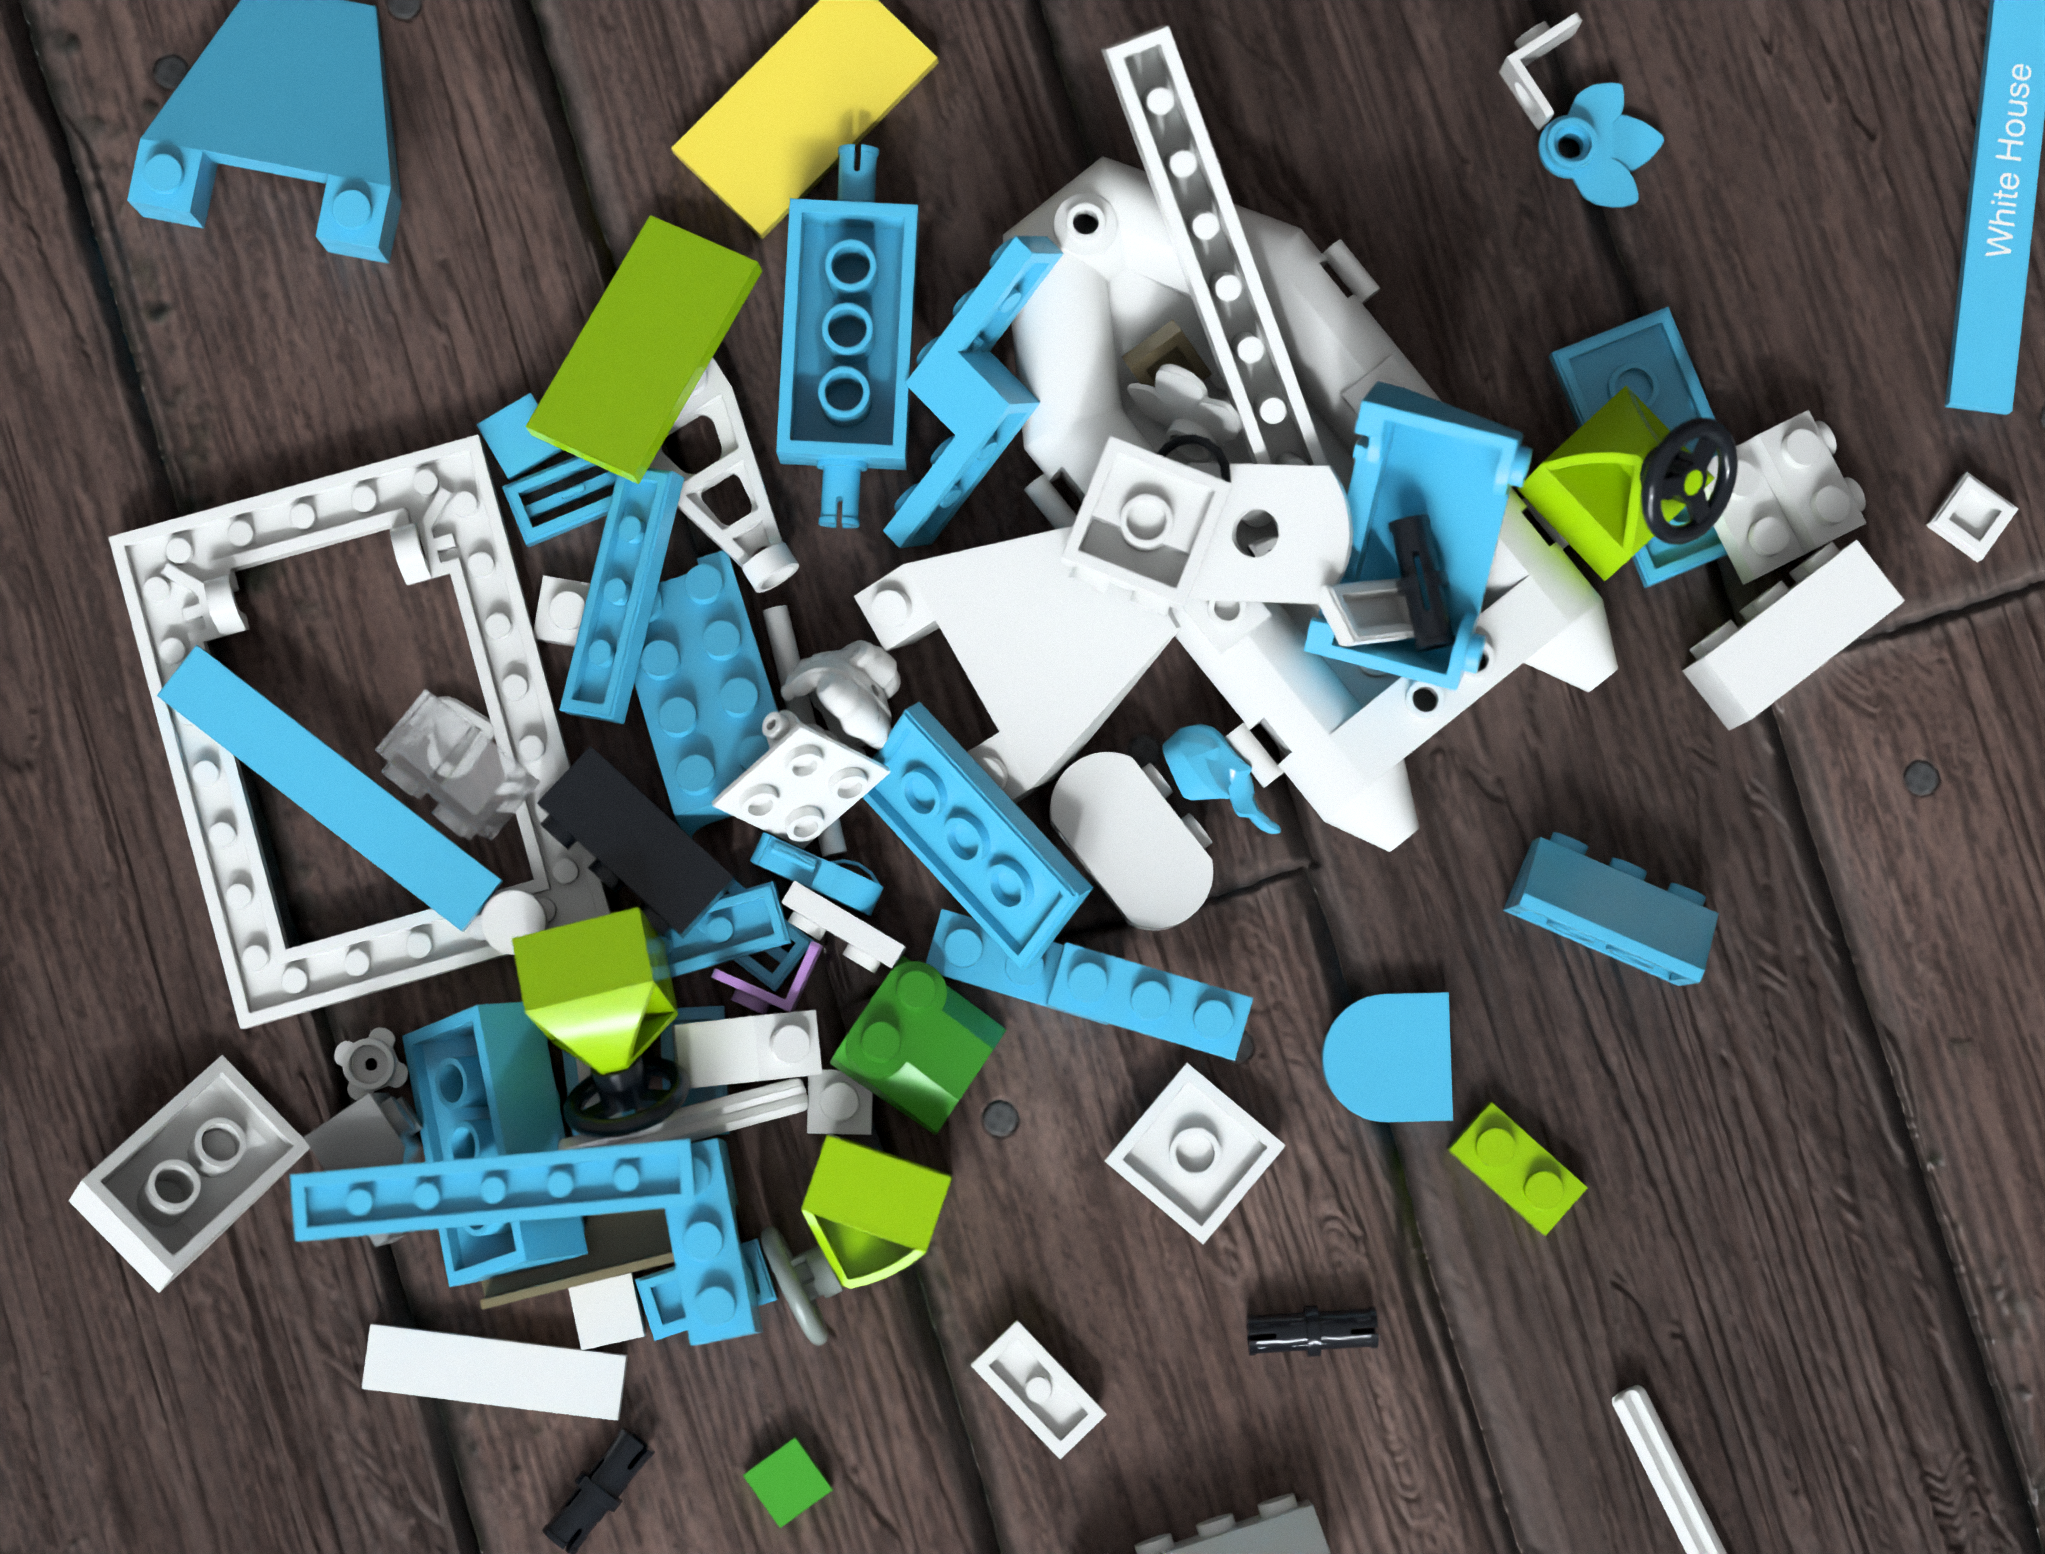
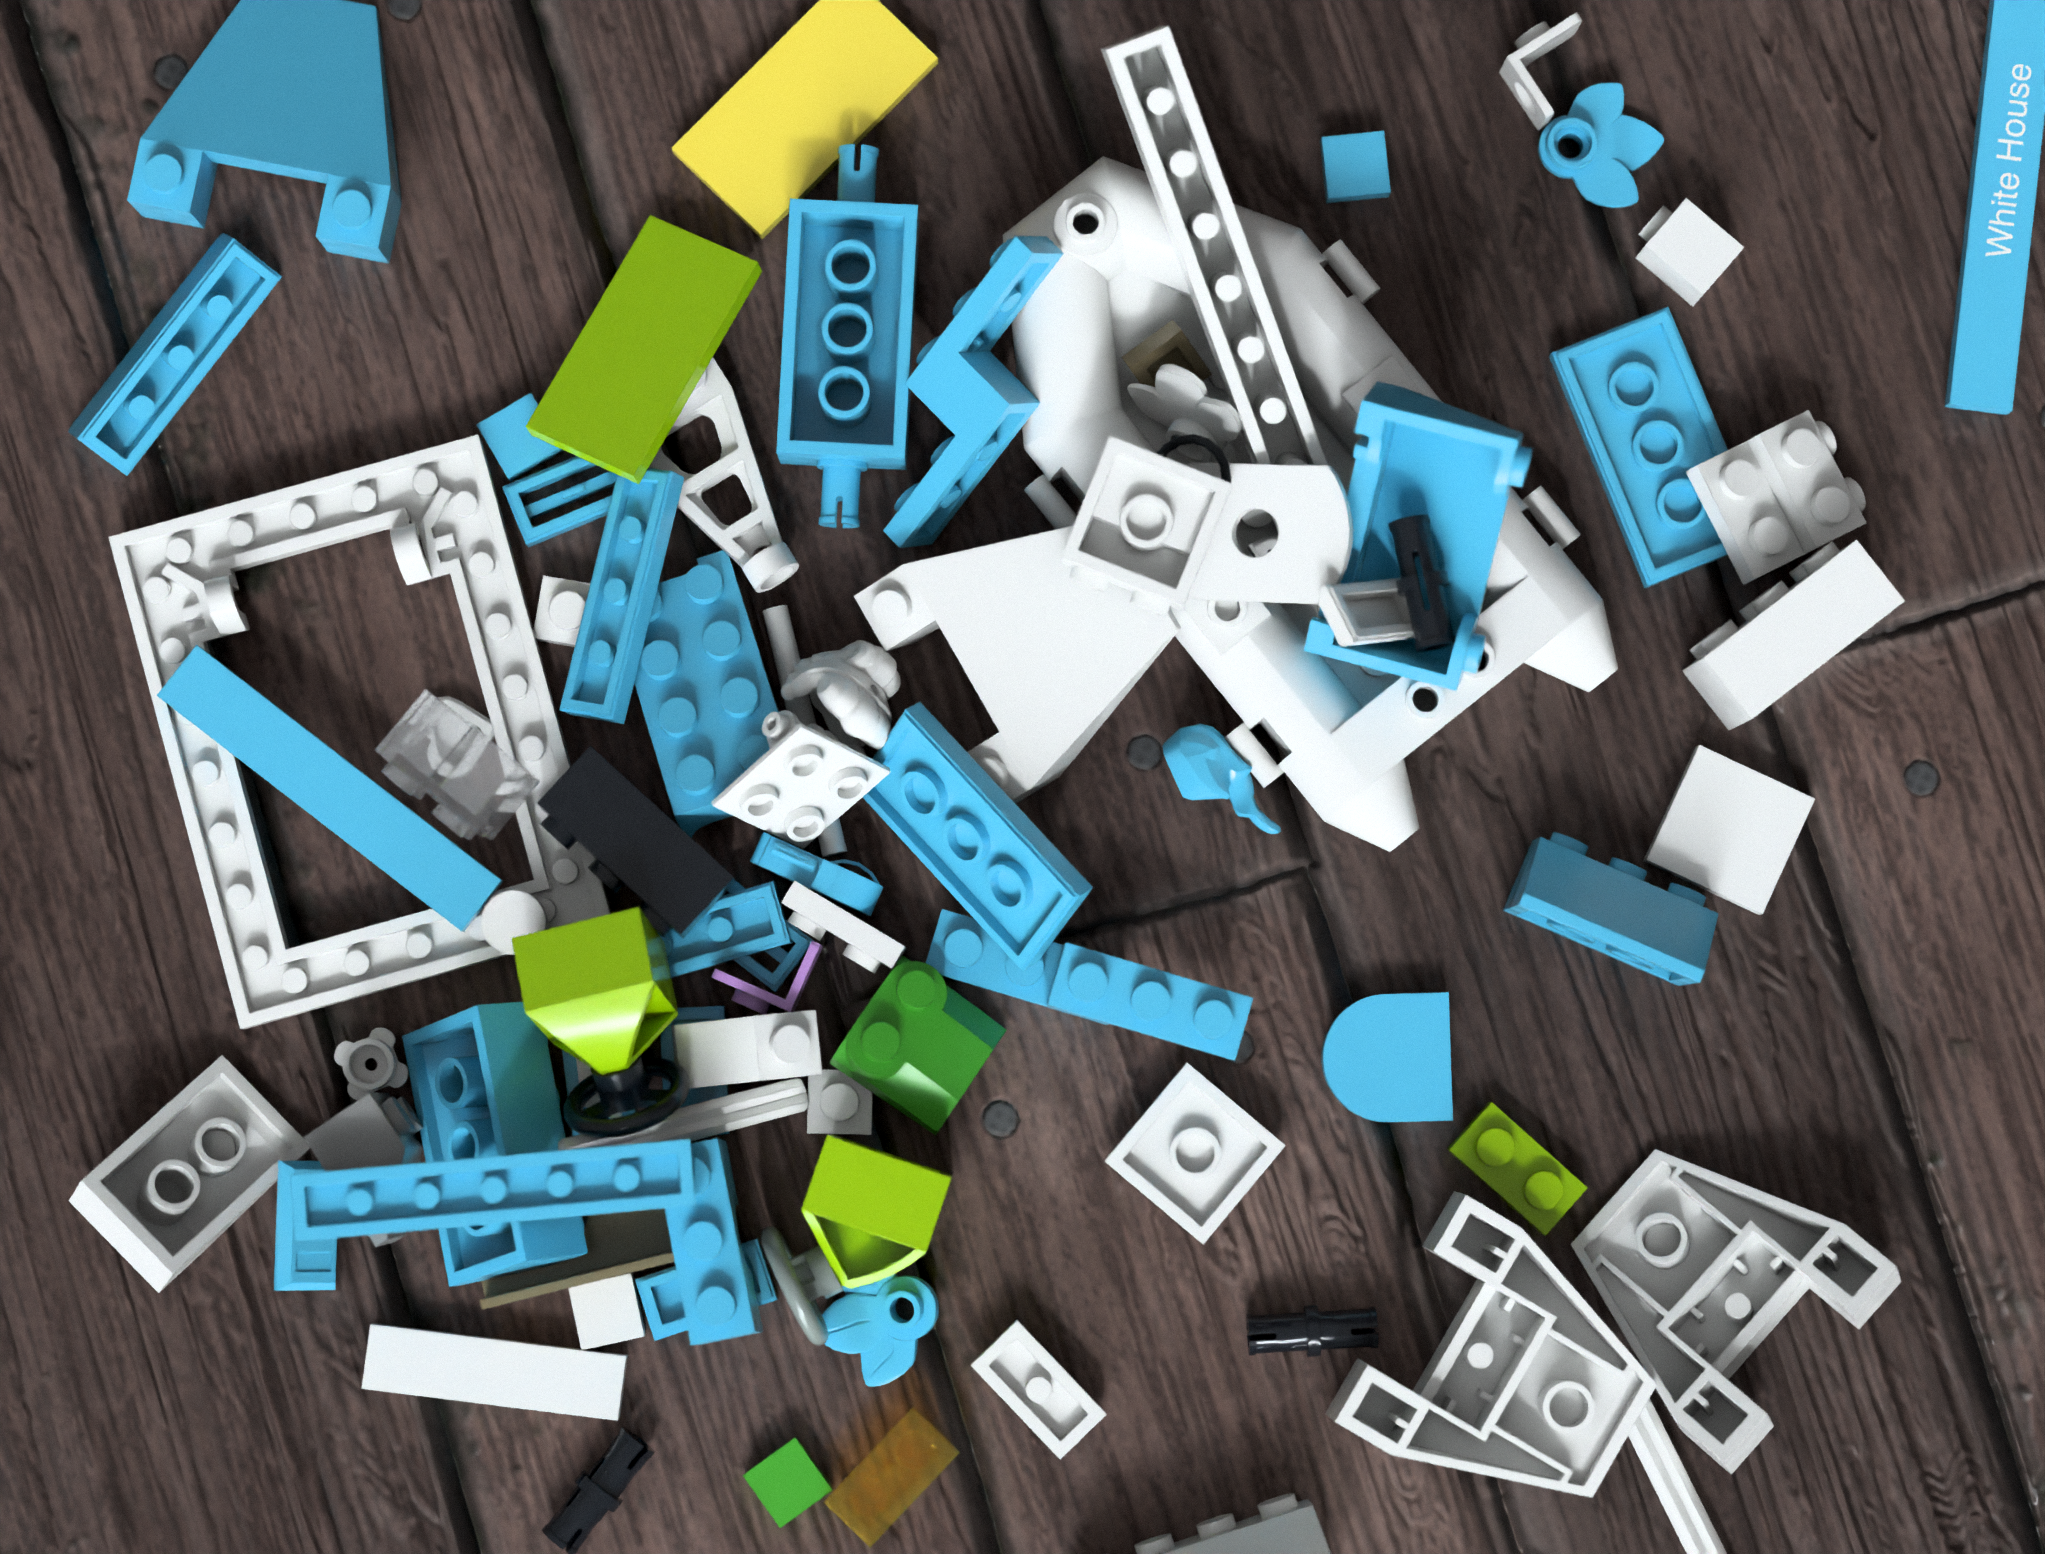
white brick [1049,752,1213,931] -> none
lime piece [1517,385,1738,581] -> none
white tile [1926,472,2018,562] -> none
none -> medium azure slope [68,233,282,476]
none -> medium azure tile [274,1160,337,1291]
none -> medium azure plate [822,1274,939,1387]
none -> clear yellow plate [823,1406,960,1547]
none -> medium azure tile [1320,131,1391,203]
none -> white wedge [1325,1191,1657,1497]
none -> white wedge [1571,1149,1901,1475]
none -> white brick [1636,198,1744,307]
none -> white tile [1643,745,1815,915]

